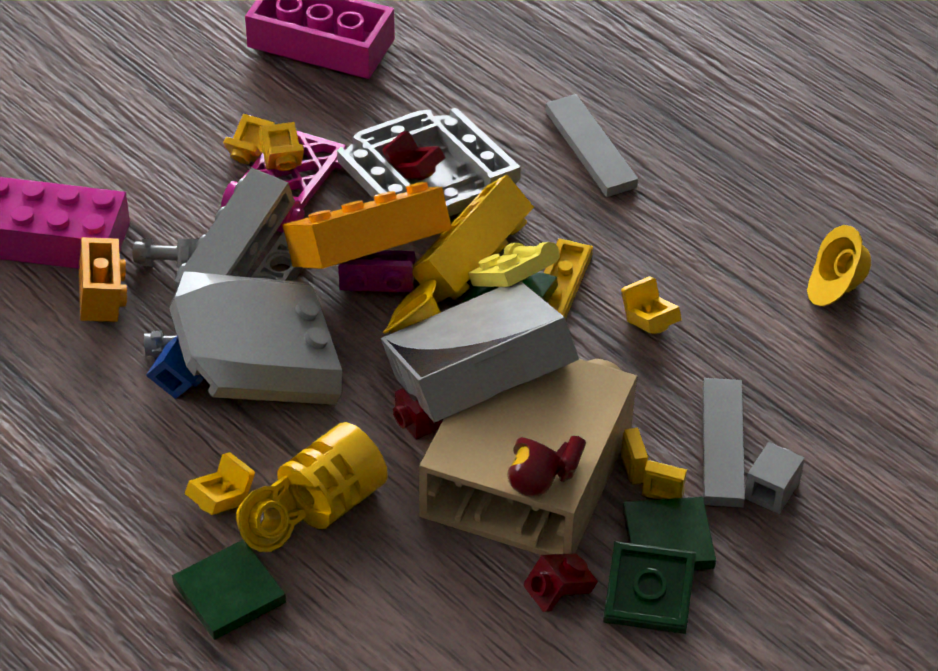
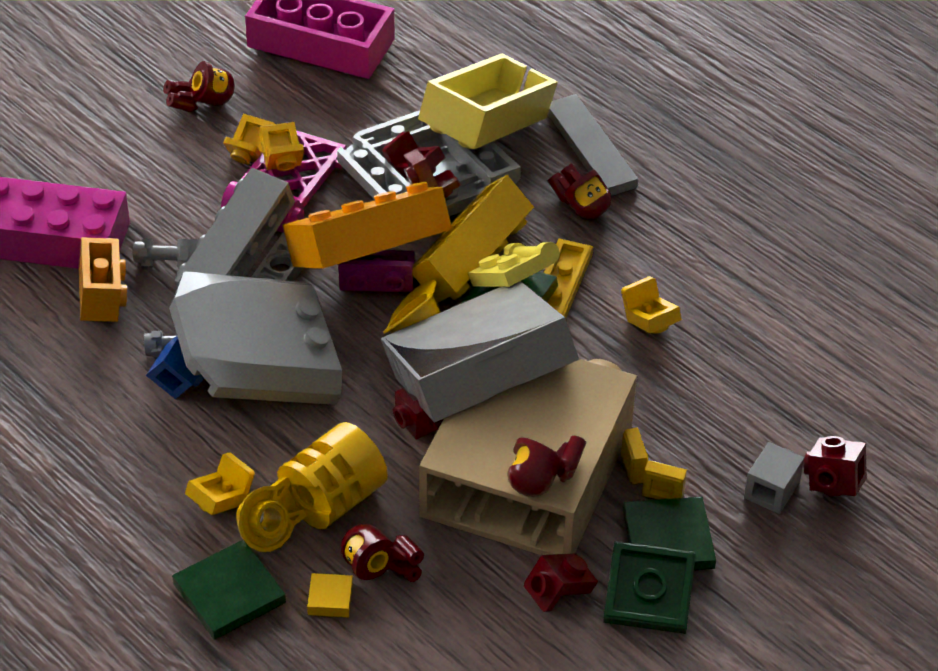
light grey tile [703,378,745,507] -> none
yellow piece [807,225,871,306] -> none
none -> dark red piece [163,61,235,112]
none -> yellow tile [307,573,353,617]
none -> dark red piece [341,524,424,582]
none -> dark red bracket [404,149,460,198]
none -> light yellow piece [418,54,558,149]
none -> dark red piece [547,163,612,220]
none -> dark red brick [803,436,867,496]

